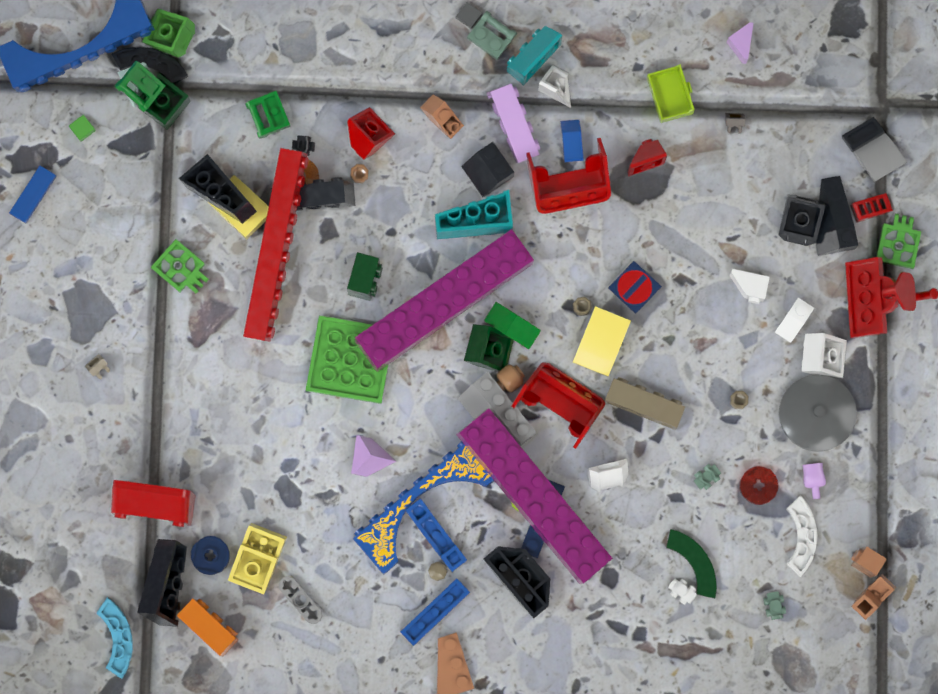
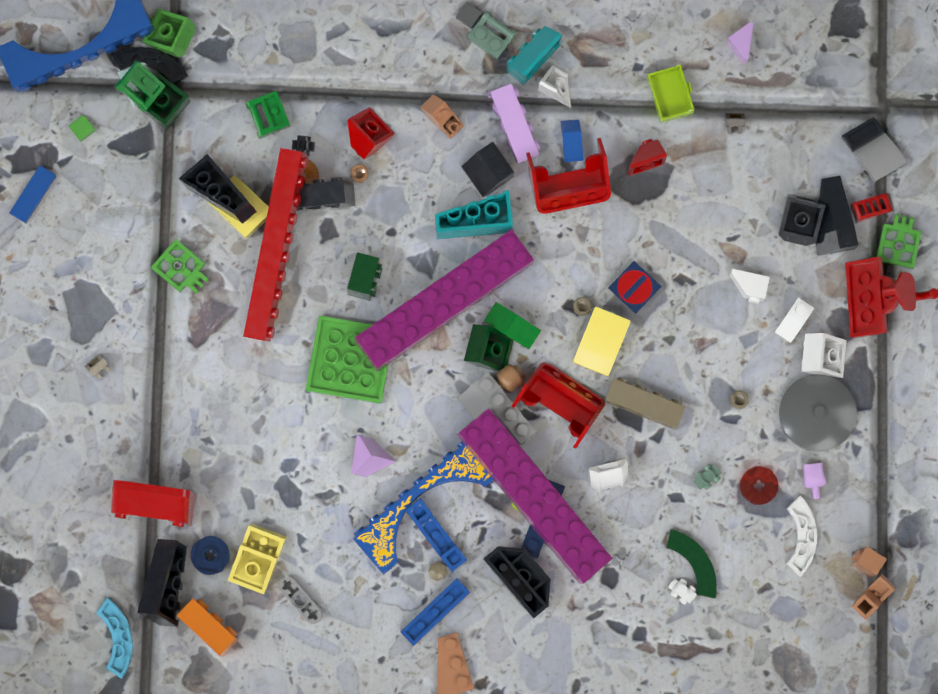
sand green piece [763,591,786,620] -> none

